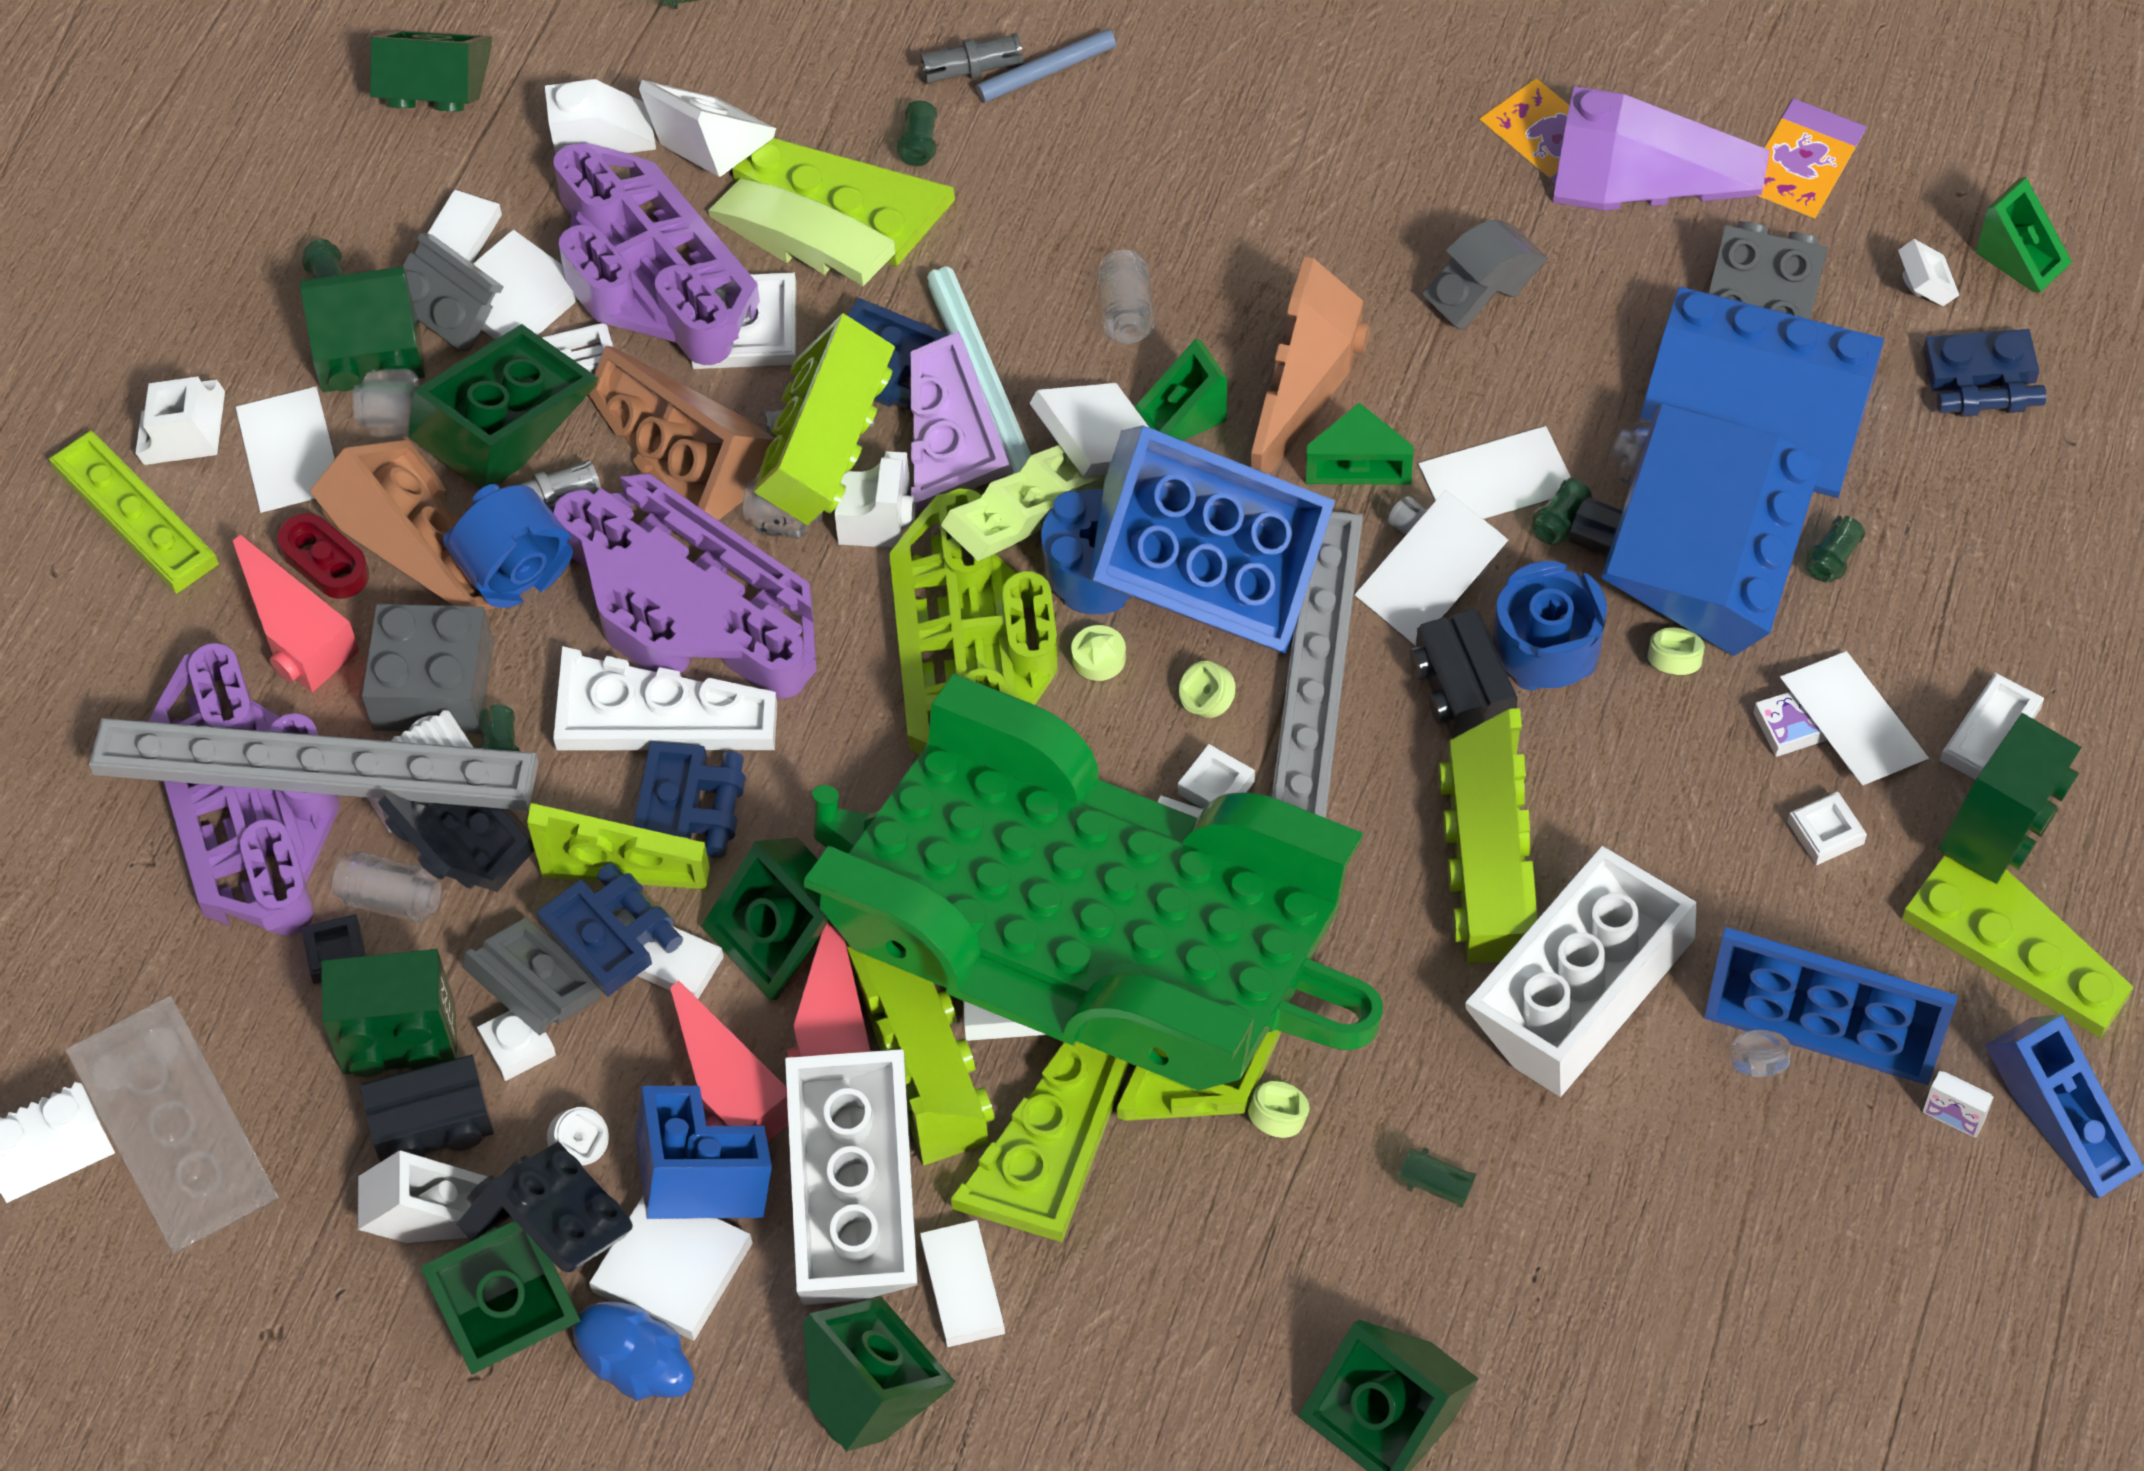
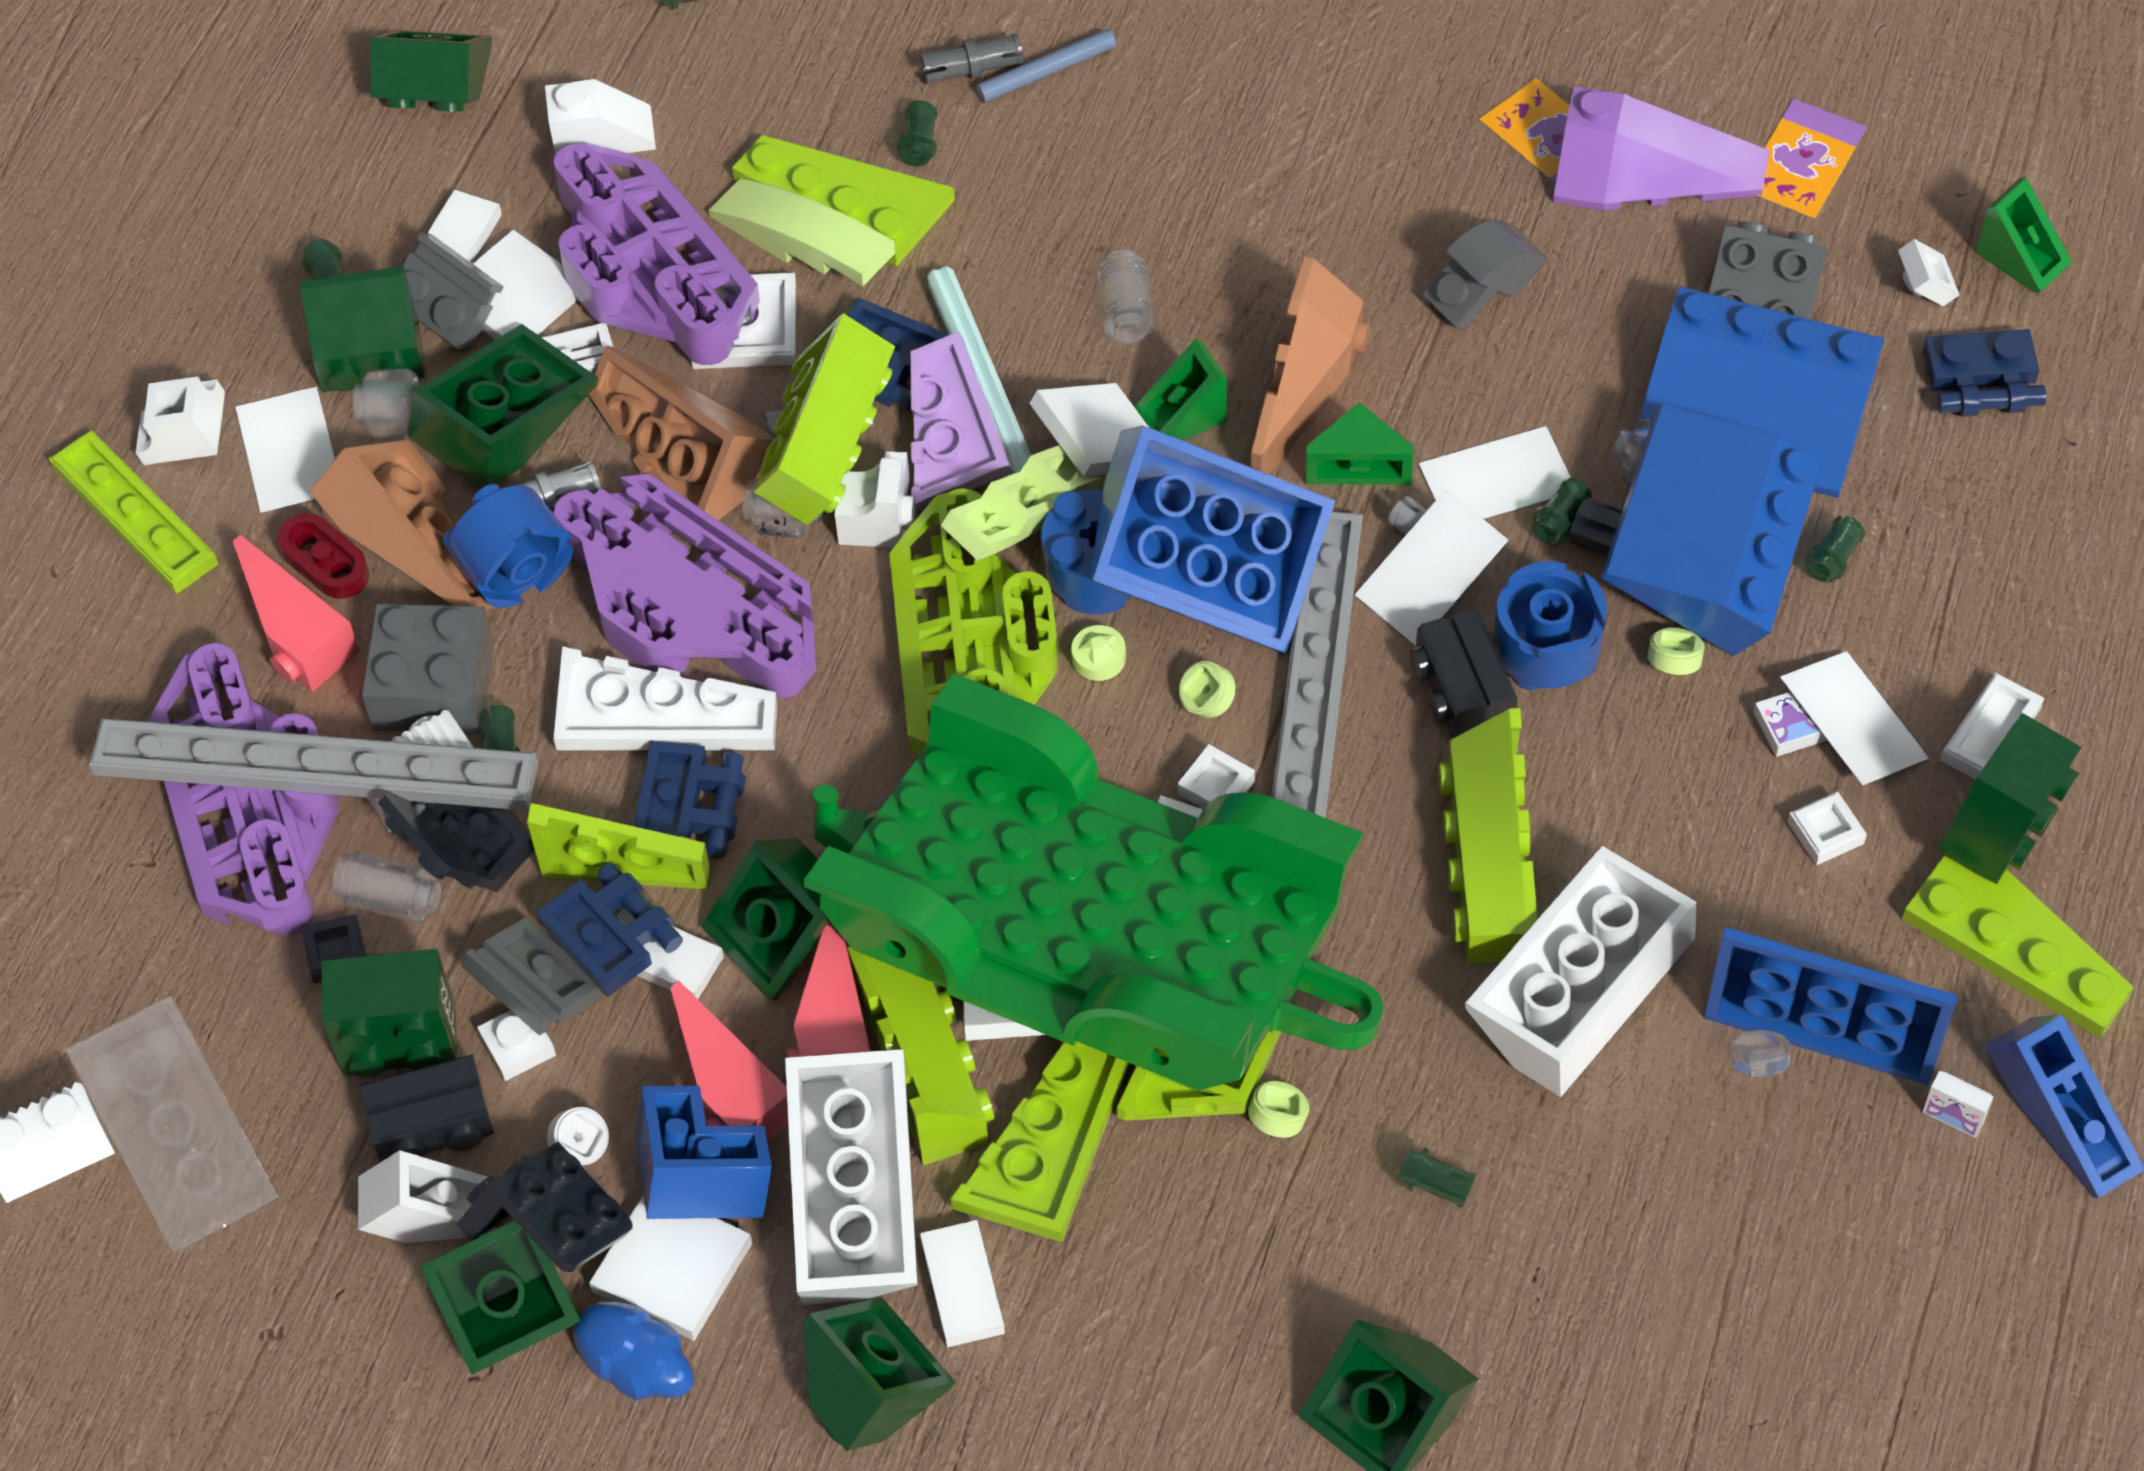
white slope [639,80,776,177] -> none

